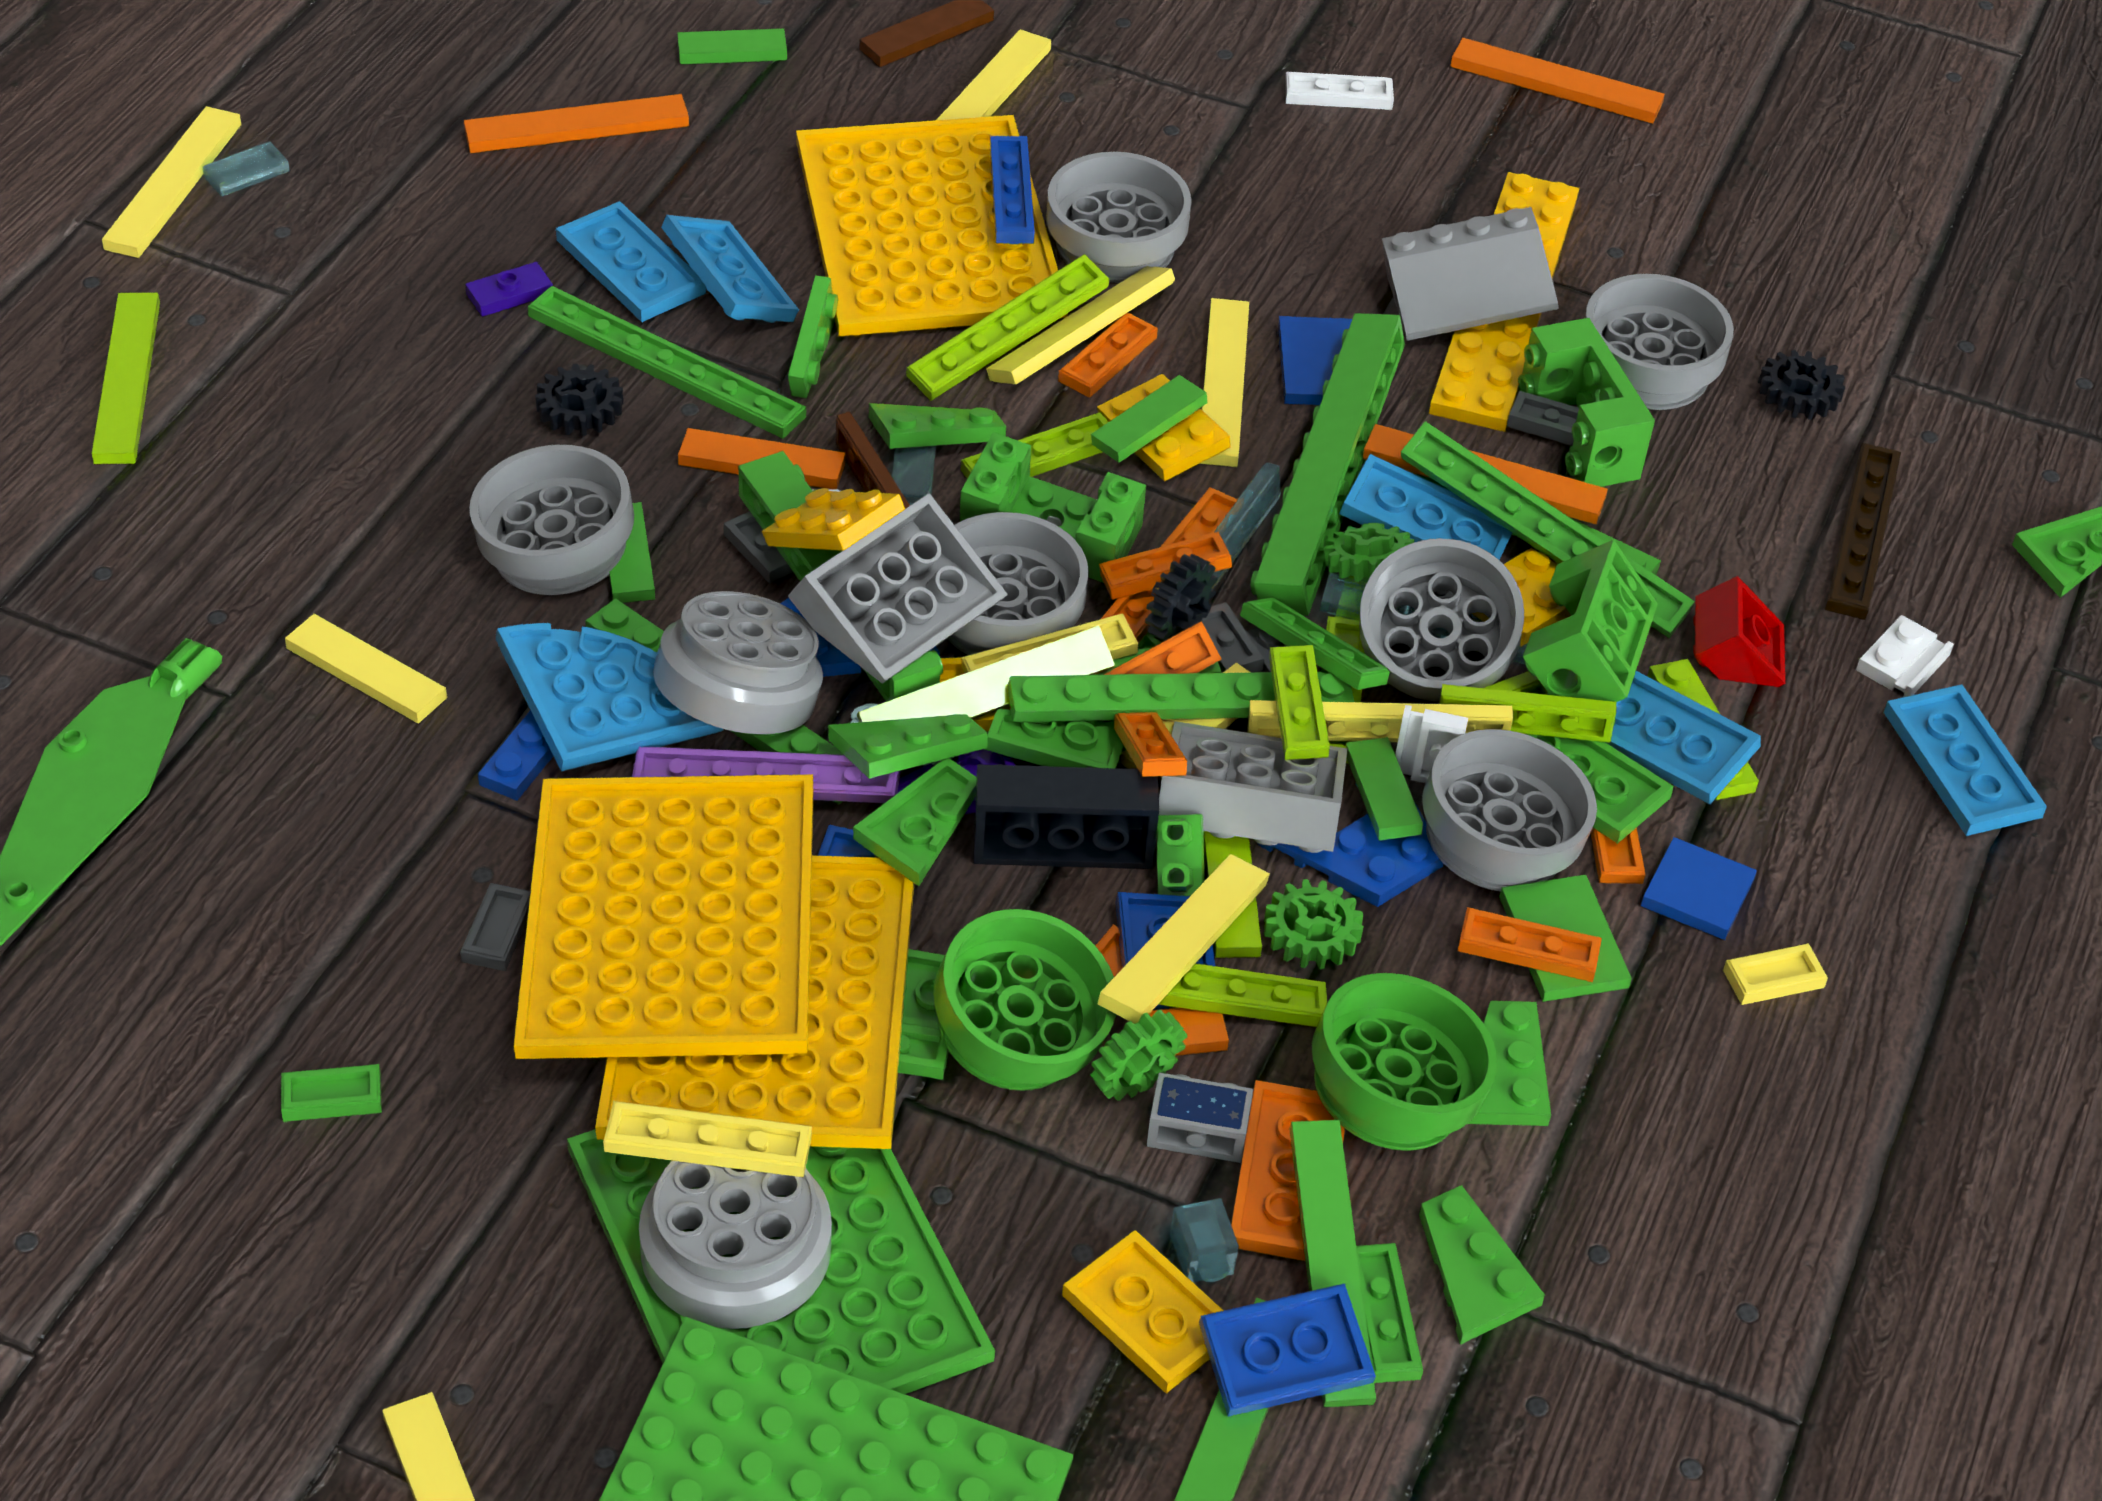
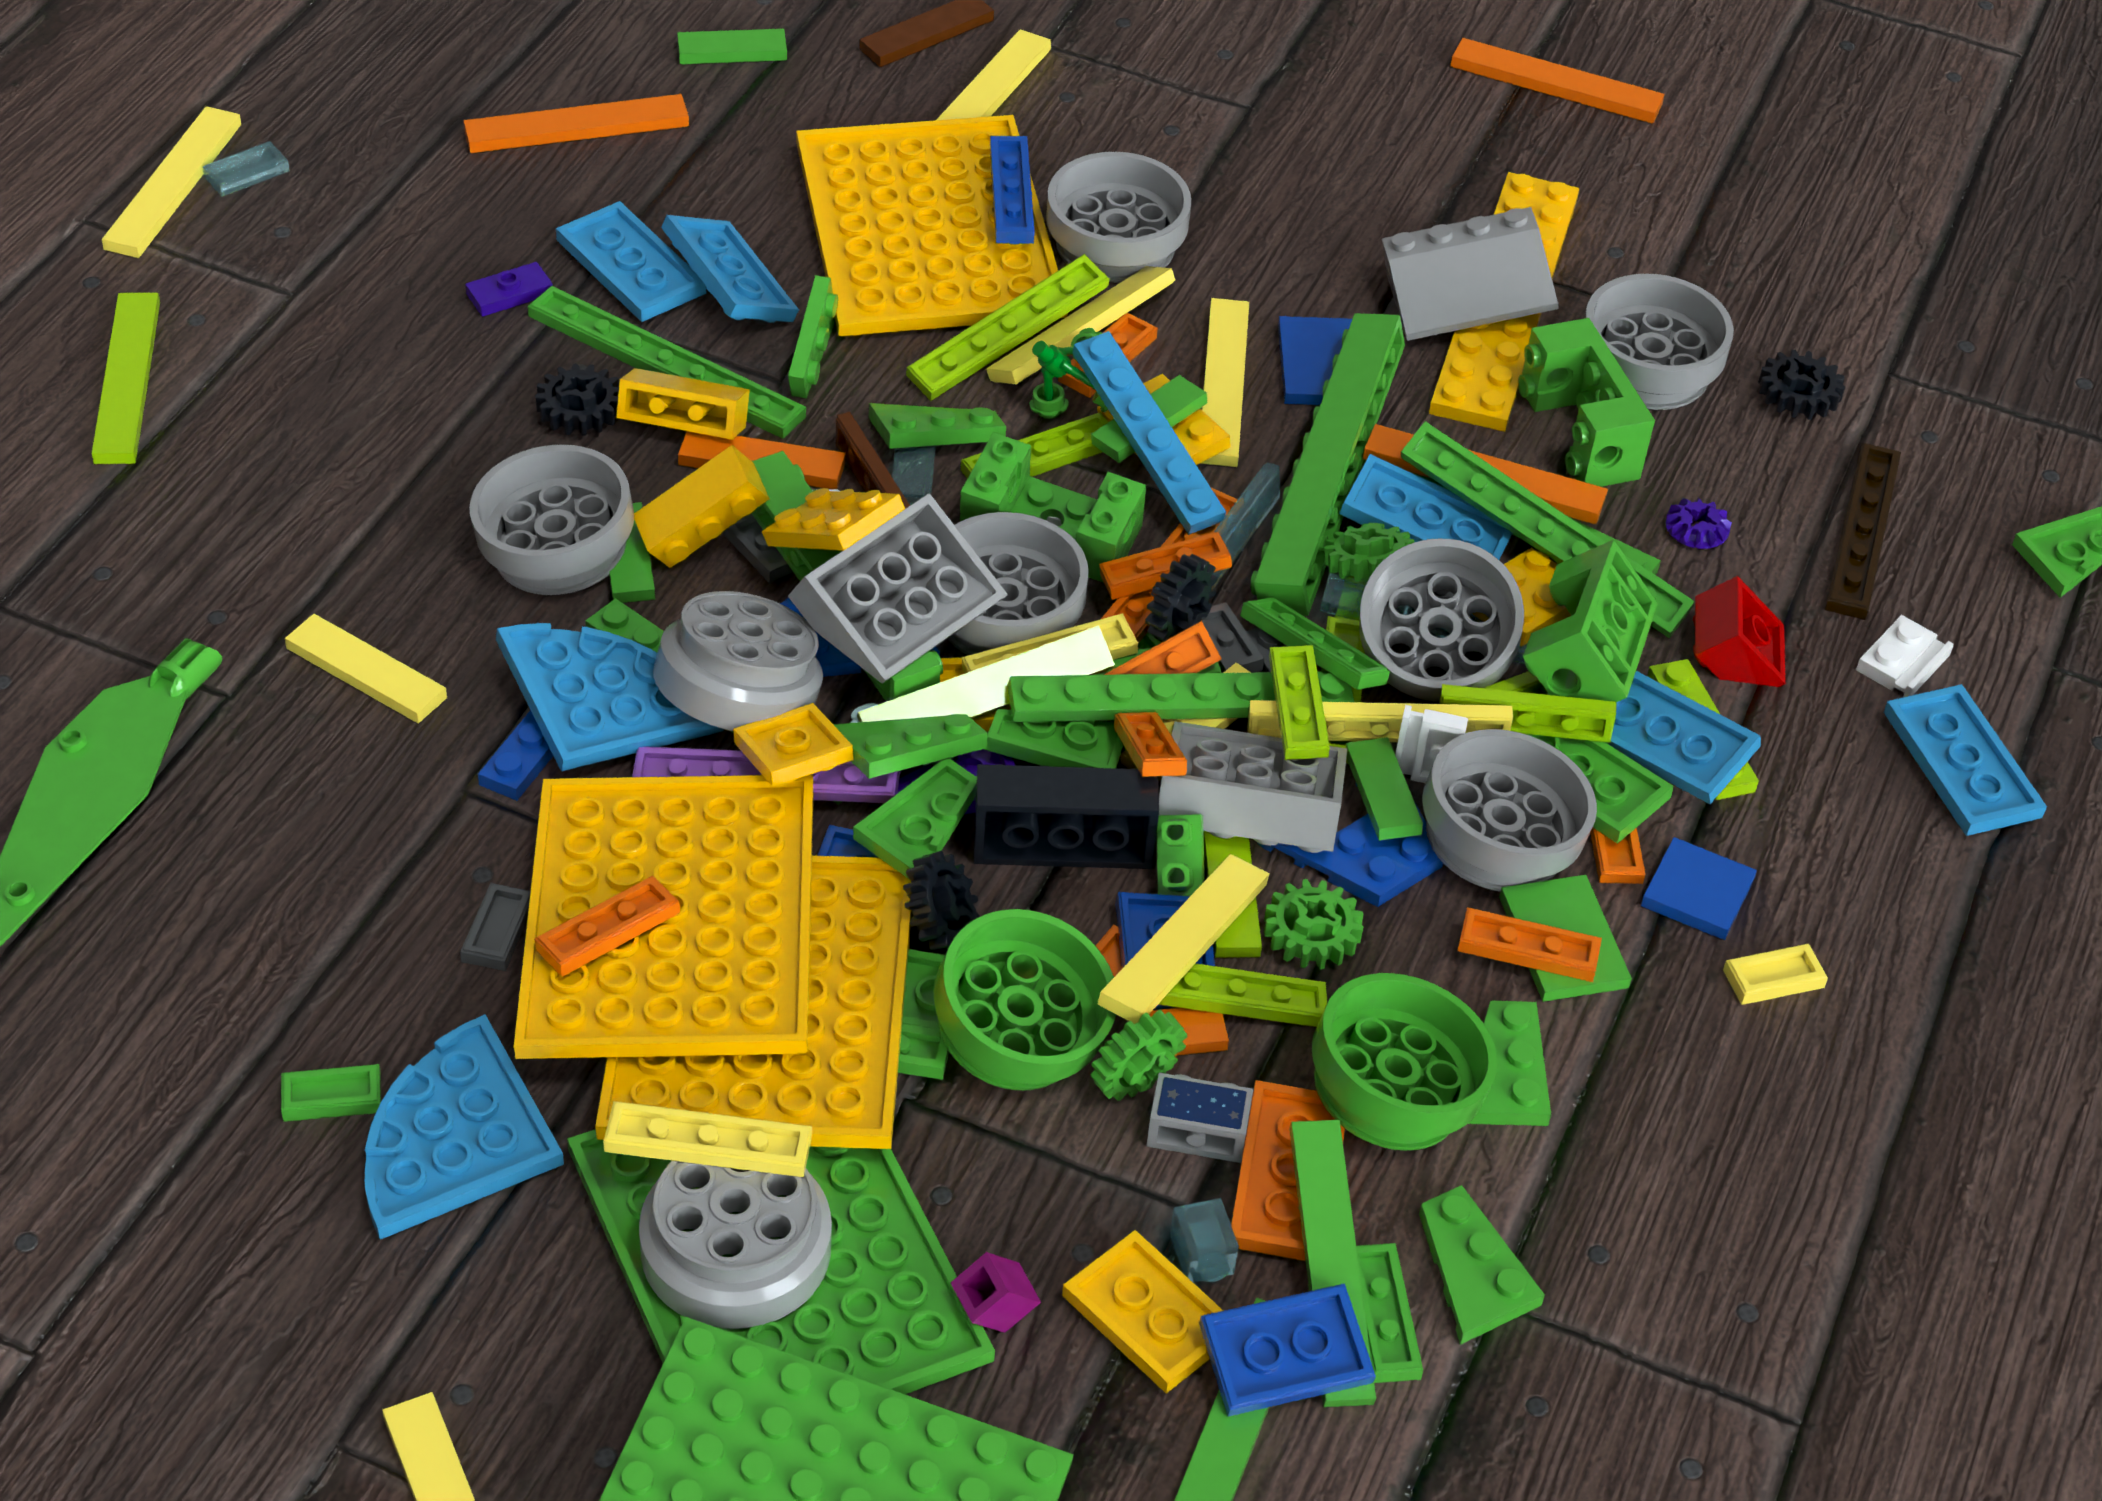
white tile [1285,72,1394,110] -> none
dark grey plate [1507,391,1579,446] -> none
none -> dark azure plate [364,1015,564,1240]
none -> orange tile [534,876,680,977]
none -> yellow brick [616,368,750,440]
none -> yellow brick [634,445,770,568]
none -> yellow plate [733,703,854,787]
none -> black gear [903,851,980,953]
none -> magenta brick [951,1252,1041,1333]
none -> plant [1029,328,1108,419]
none -> dark azure plate [1073,331,1226,535]
none -> dark purple gear [1665,497,1732,549]

